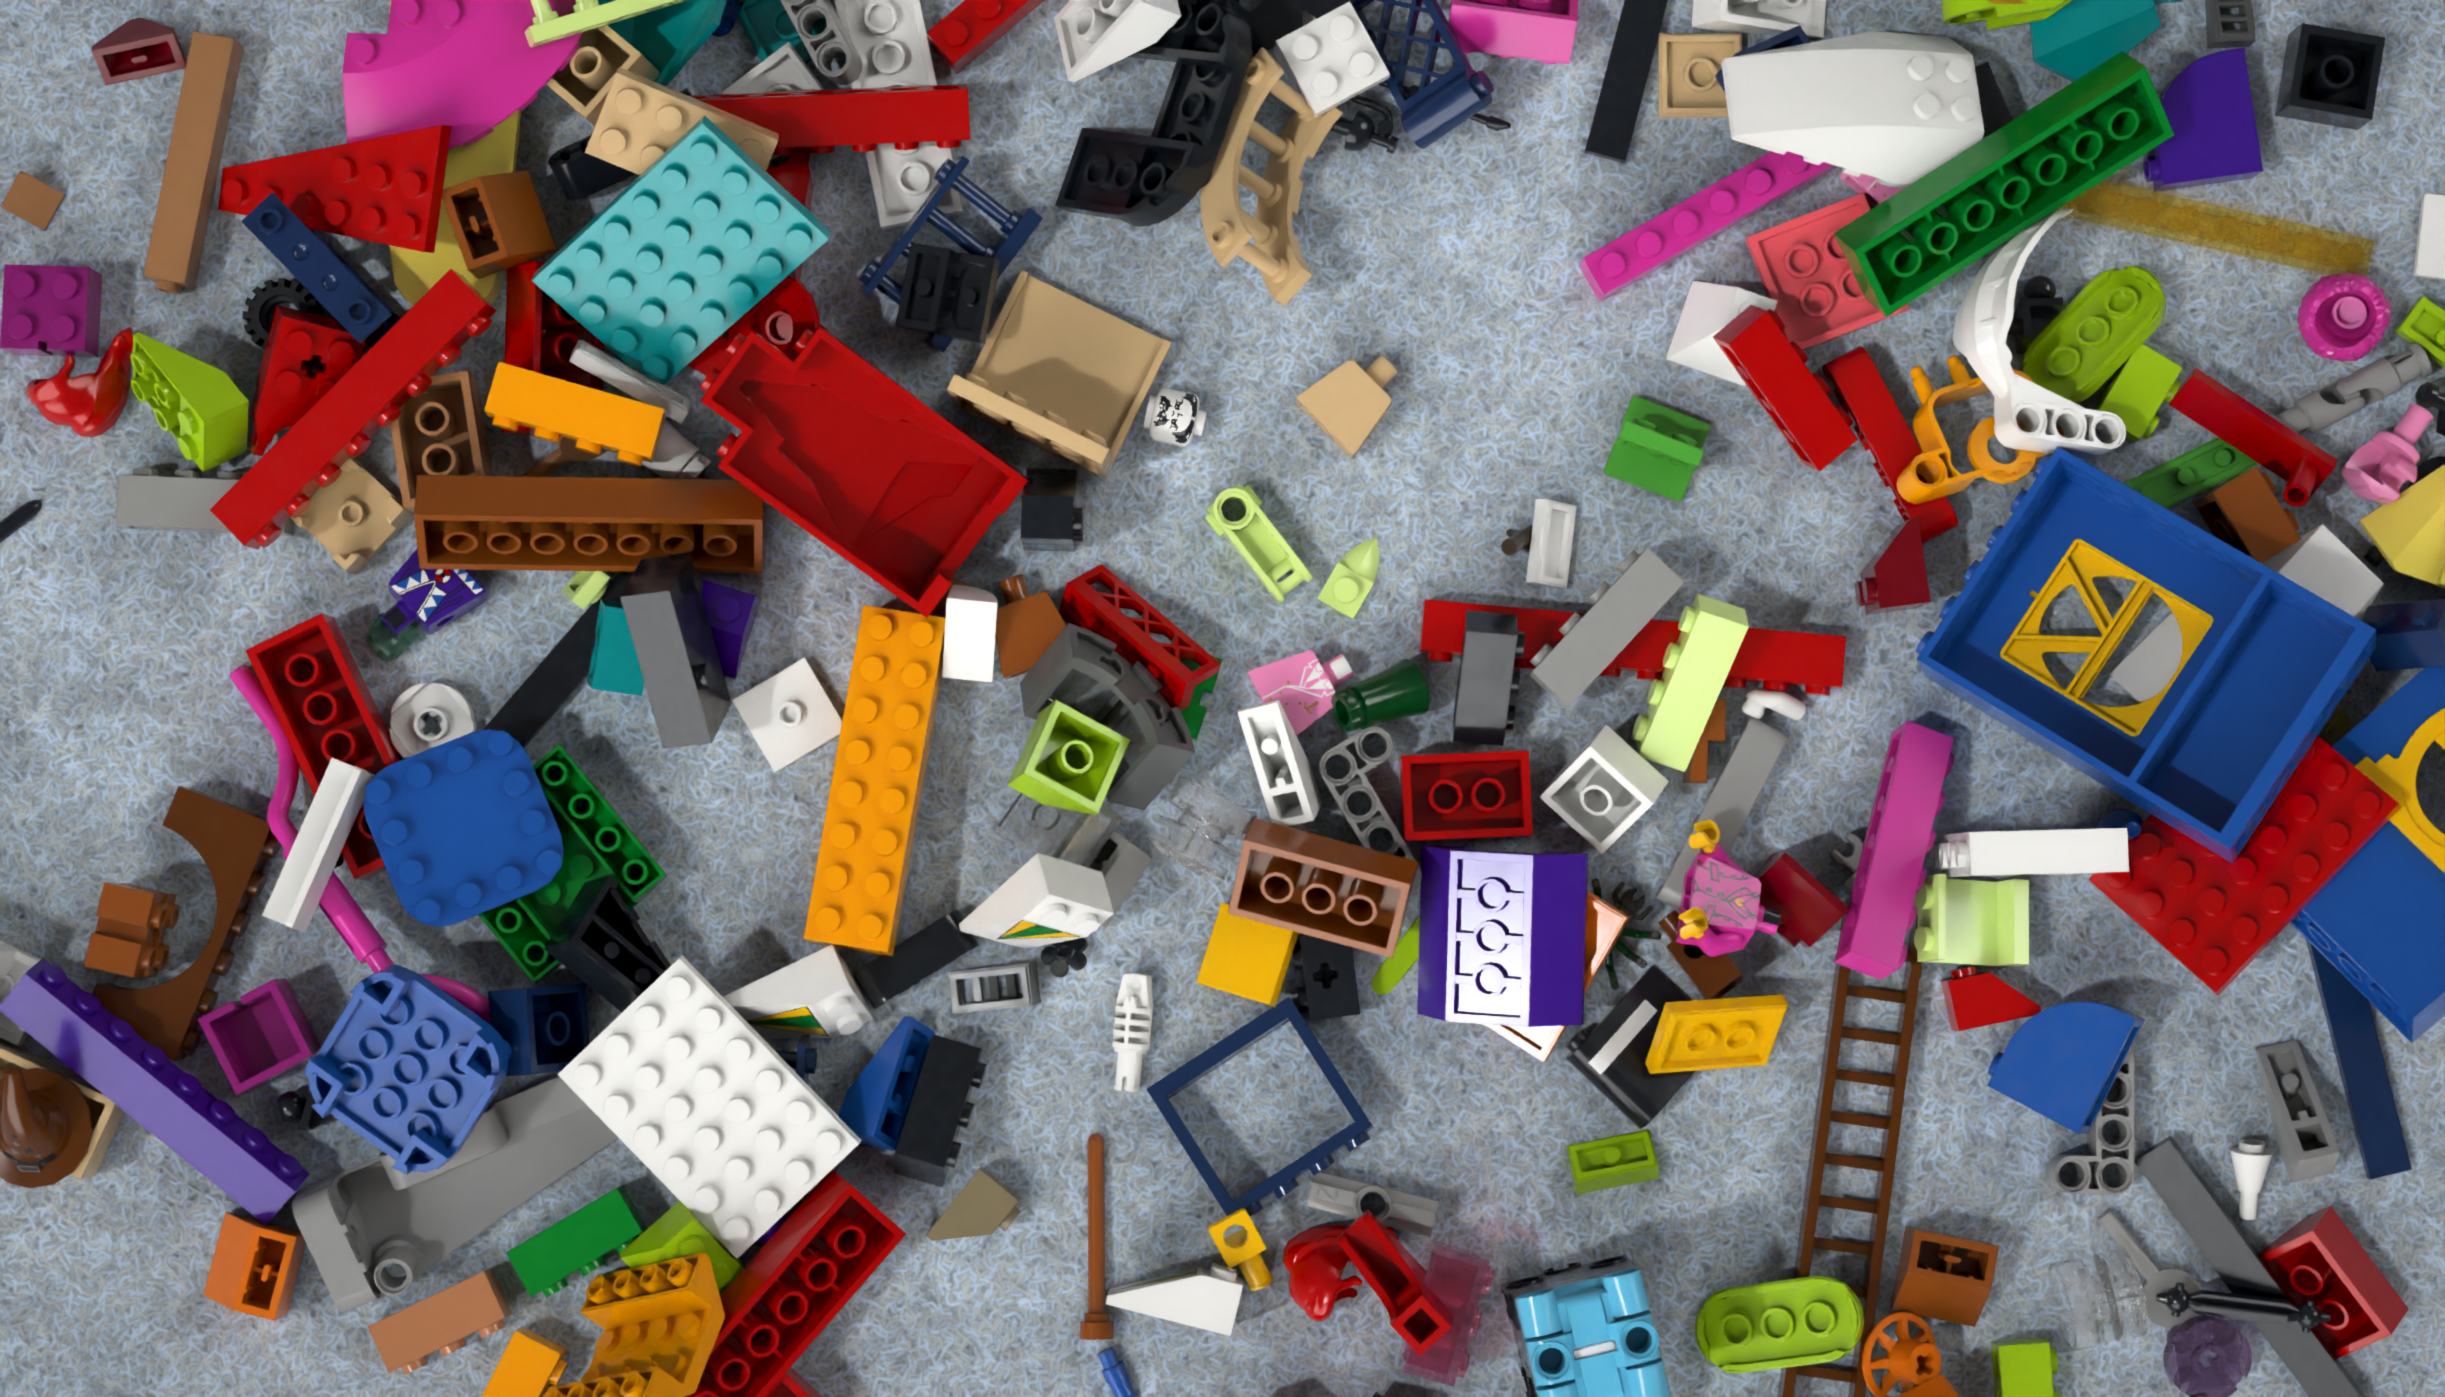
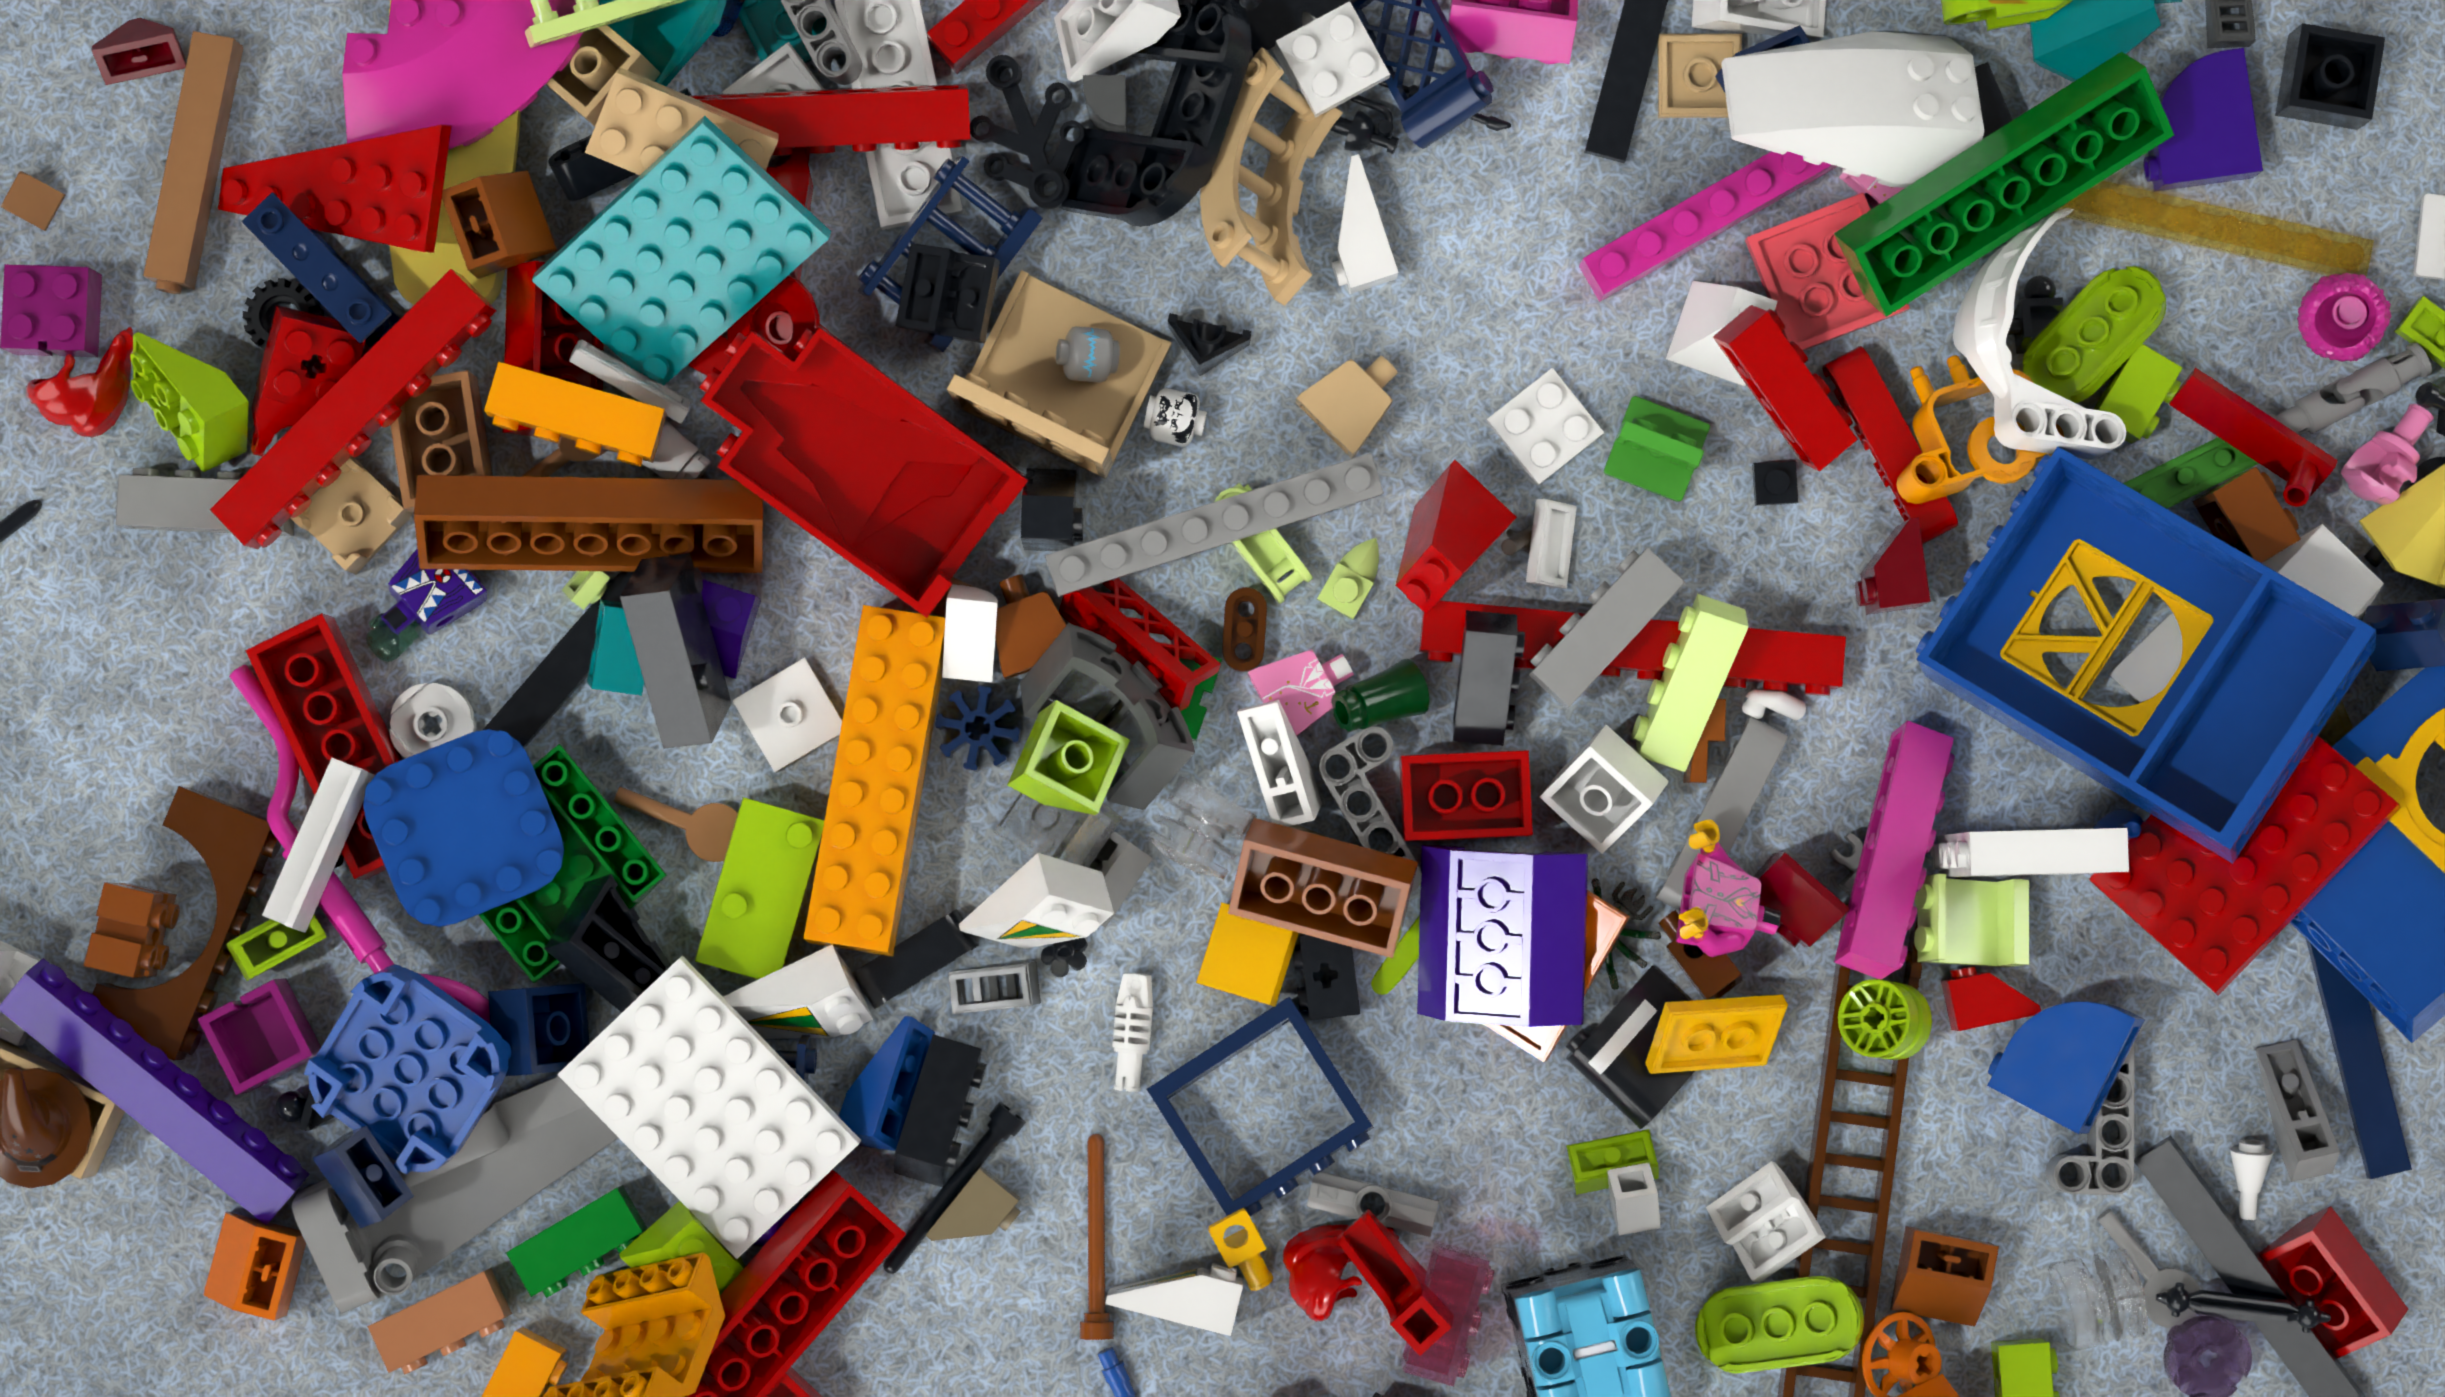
none -> lime brick [226,914,327,981]
none -> dark blue brick [313,1126,414,1228]
none -> medium nougat piece [614,787,738,862]
none -> lime brick [695,797,824,979]
none -> black piece [883,1102,1026,1274]
none -> dark blue gear [935,686,1022,772]
none -> black plant [970,55,1087,209]
none -> light grey brick [1045,453,1384,597]
none -> light grey head [1056,326,1120,383]
none -> dark grey brick [1083,75,1128,133]
none -> black slope [1168,313,1252,376]
none -> reddish brown plate [1222,587,1267,672]
none -> white slope [1332,154,1399,294]
none -> red slope [1395,460,1517,614]
none -> white plate [1486,368,1604,485]
none -> white brick [1607,1163,1661,1236]
none -> white slope [1706,1161,1826,1283]
none -> black plate [1752,461,1798,506]
none -> lime wheel [1838,979,1932,1060]

